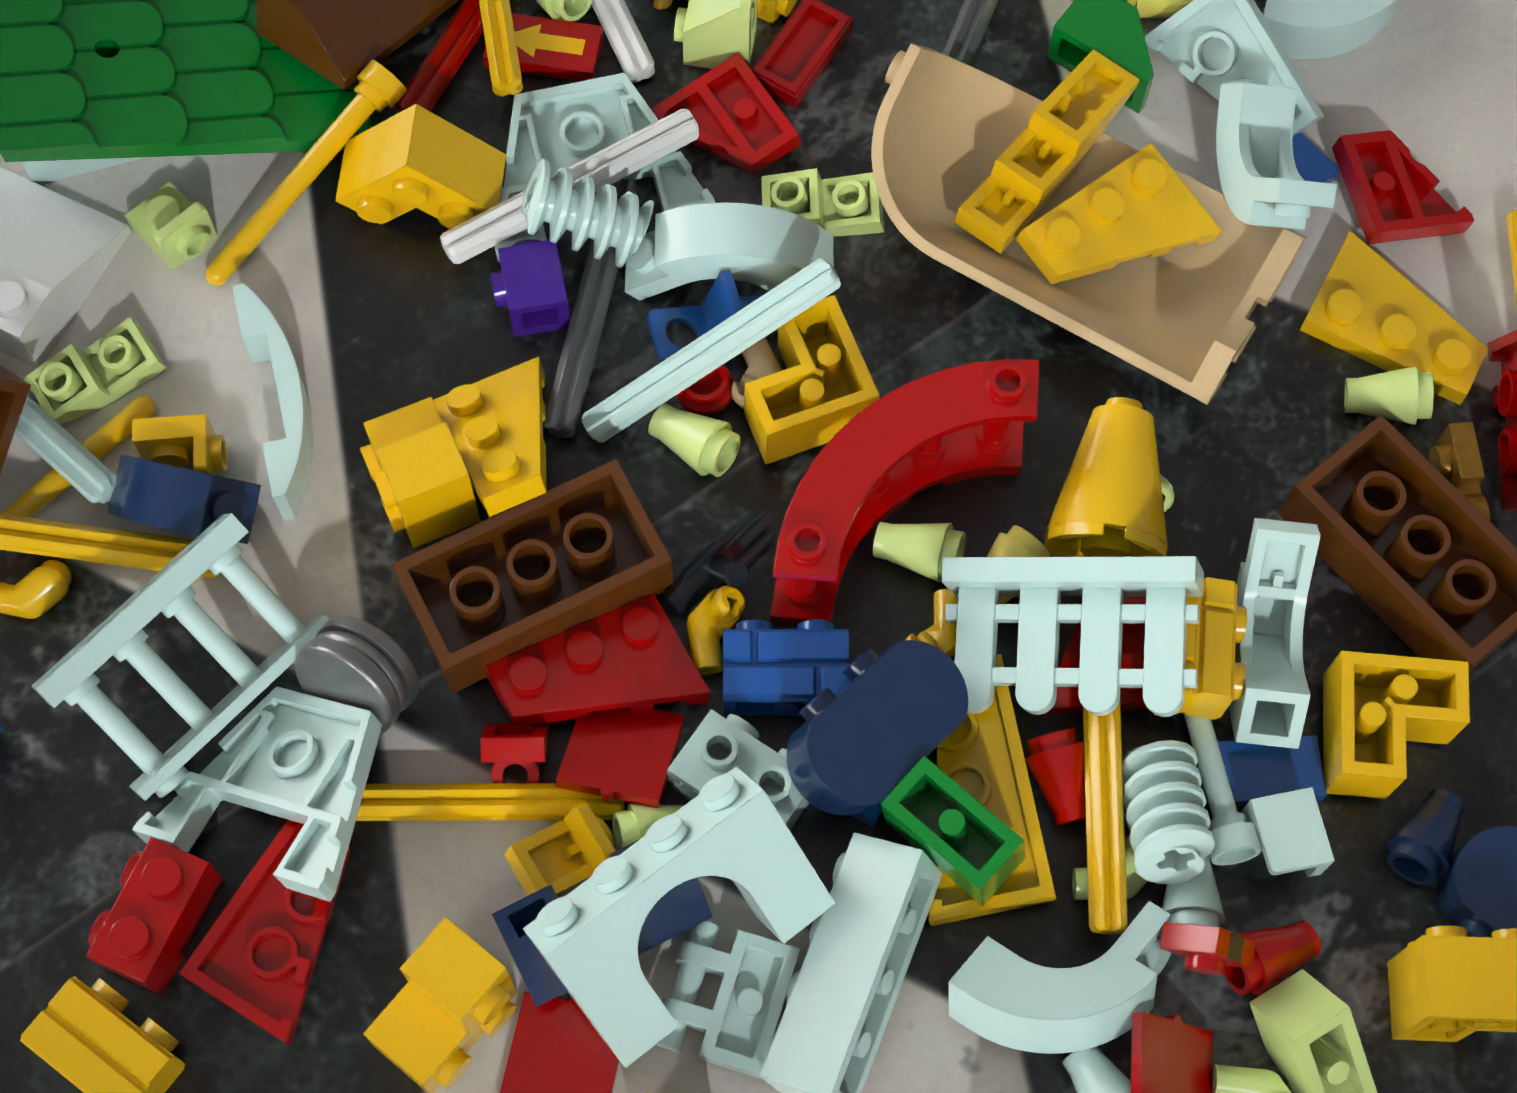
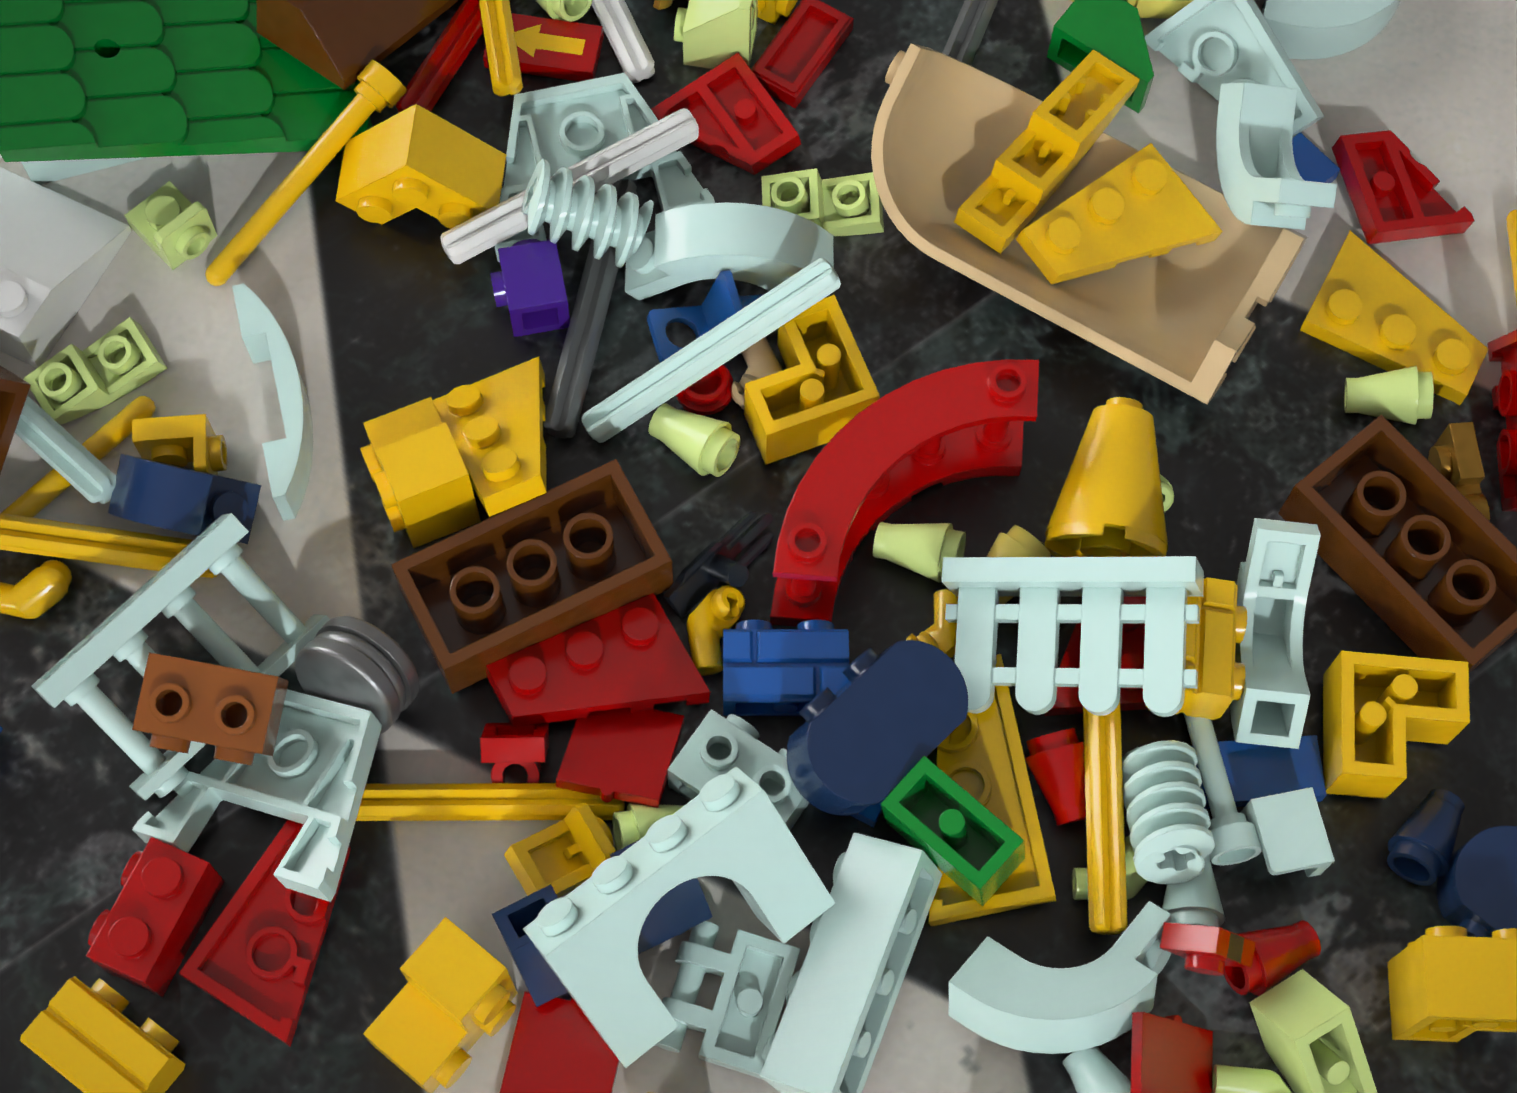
none -> dark orange brick [132,652,289,766]

